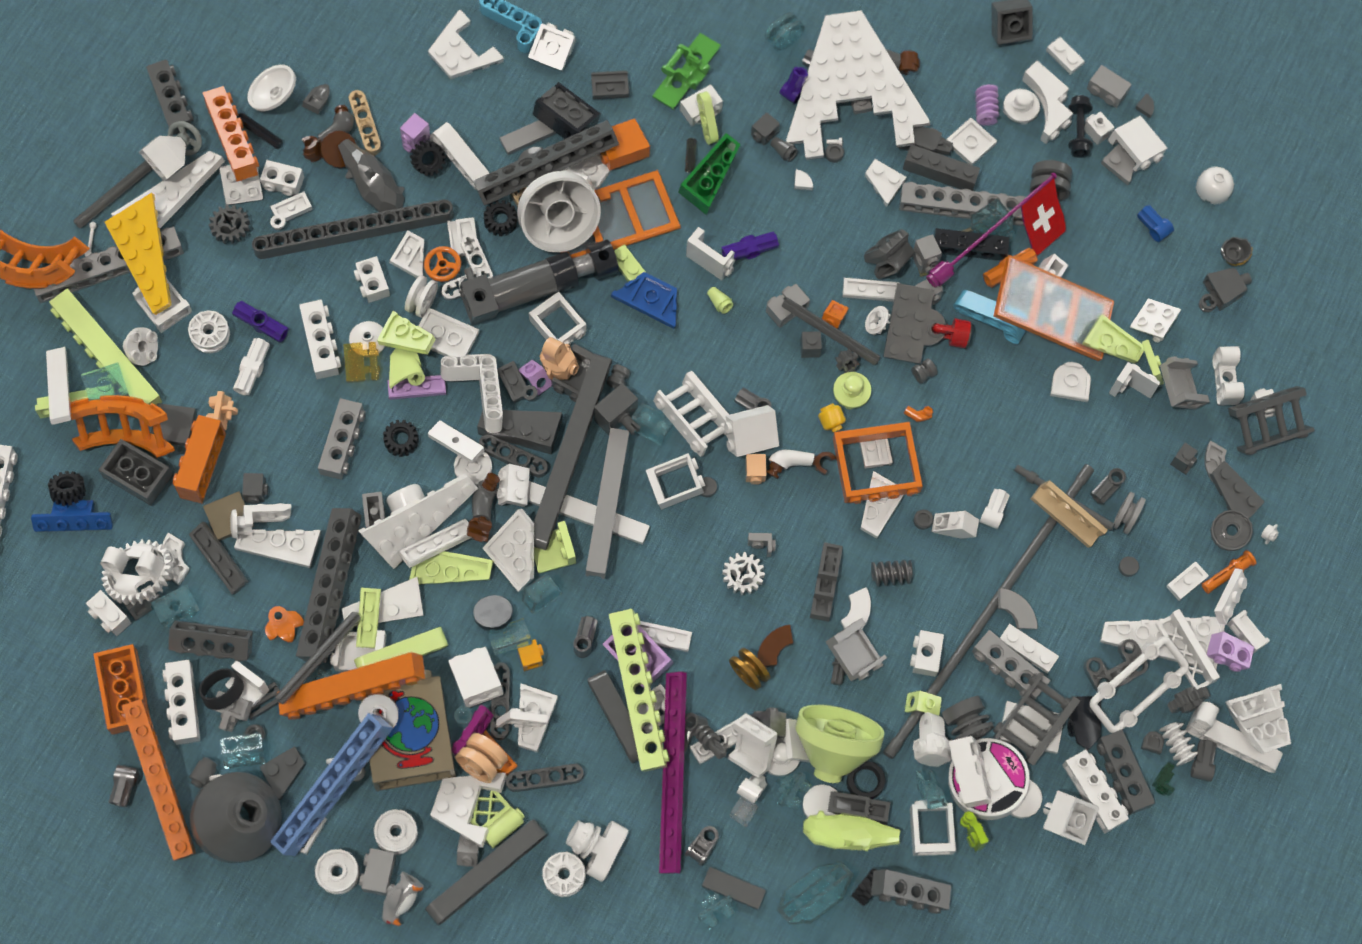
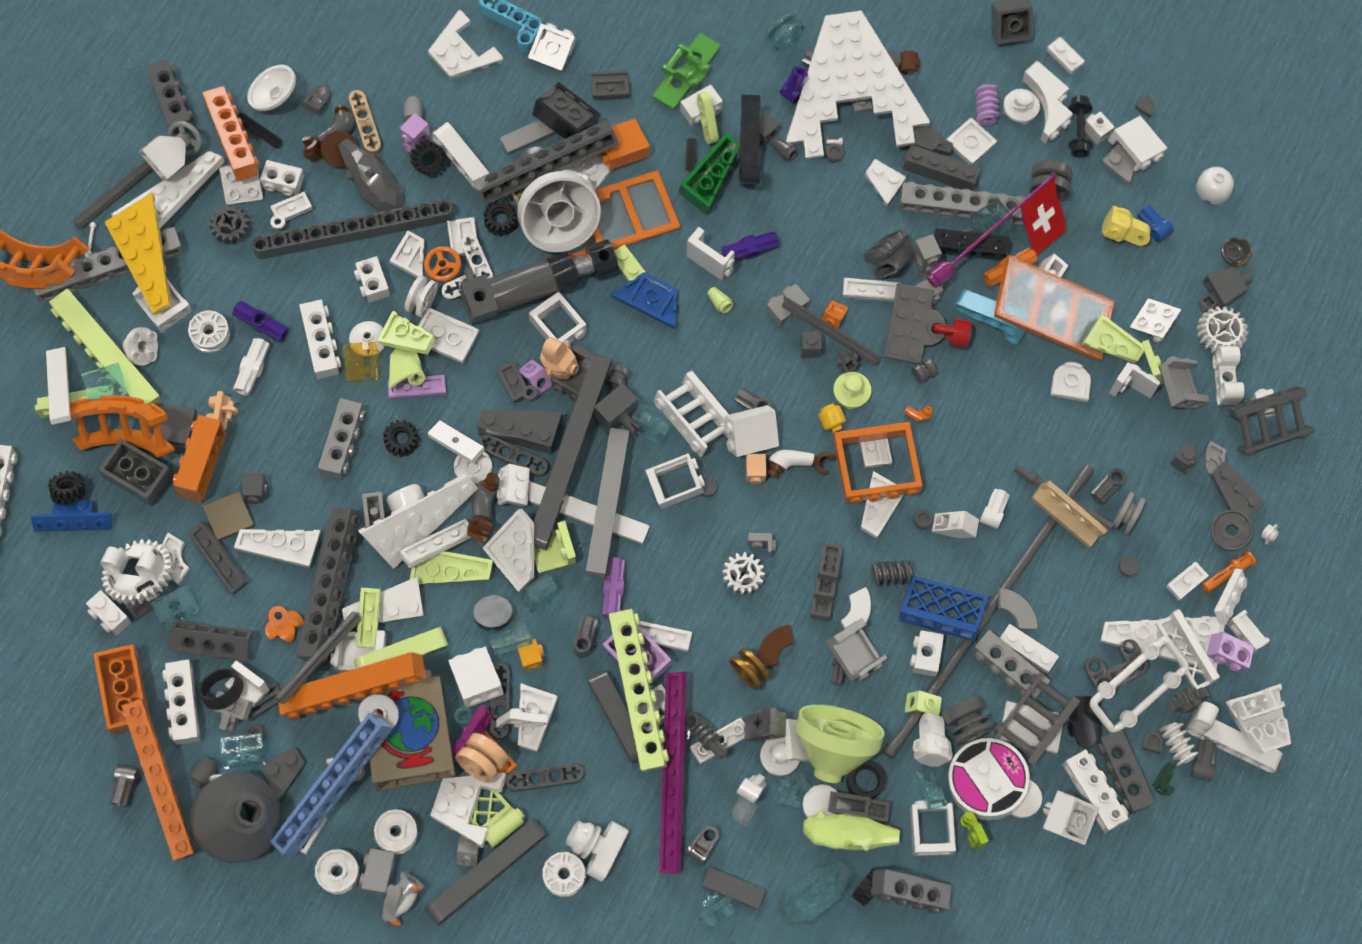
white piece [230,503,291,539] -> none
white beam [441,354,503,433] -> none
white panel [728,713,777,778] -> none
white tile [794,170,813,190] -> none
white gear [865,306,891,335] -> none
white wedge [948,736,991,808] -> none
light grey brick [1087,65,1132,108] -> none
none -> light grey brick [404,96,422,122]
none -> medium lavender piece [602,557,625,618]
none -> black beam [739,94,760,185]
none -> blue fence [900,576,988,642]
none -> light yellow piece [1102,205,1151,246]
none -> white gear [1197,306,1248,354]

